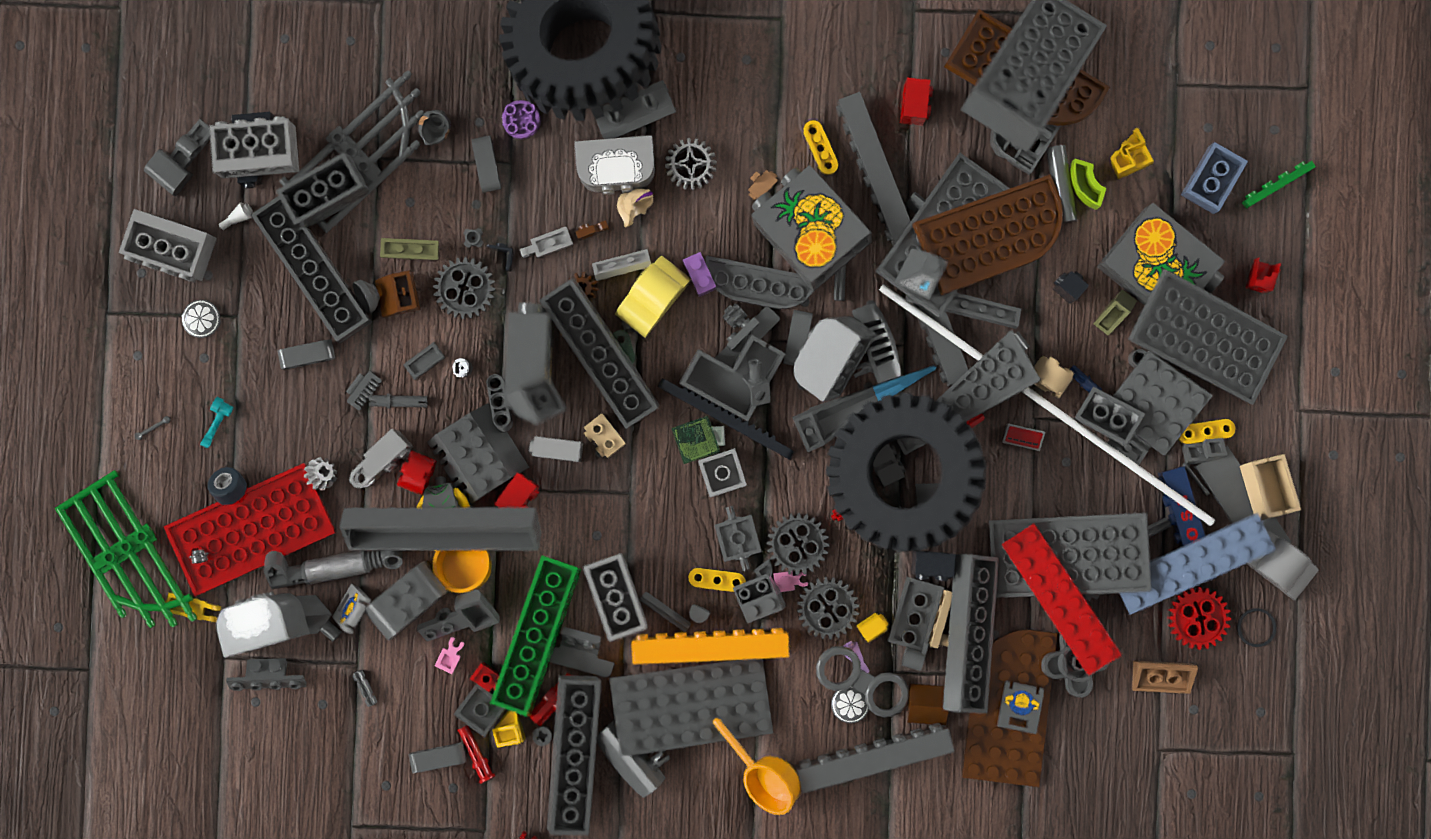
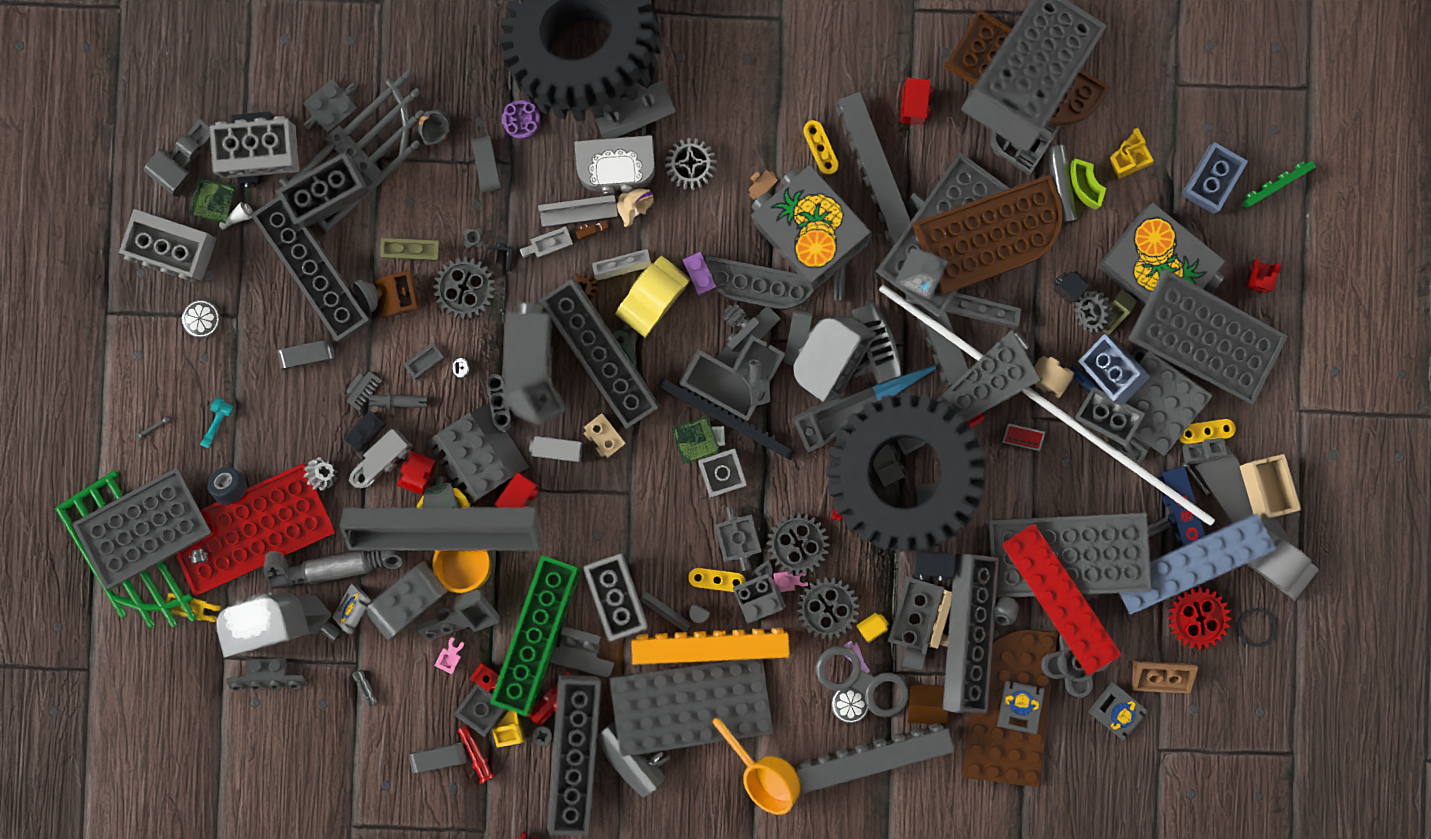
none -> dark grey plate [72,468,213,591]
none -> clear green tile [189,178,235,224]
none -> dark grey plate [303,79,358,133]
none -> black brick [344,410,387,452]
none -> light grey fence [538,195,618,227]
none -> dark grey head [994,597,1020,626]
none -> dark grey gear [1074,290,1113,333]
none -> sand blue brick [1079,334,1150,404]
none -> dark grey container [1088,682,1148,741]

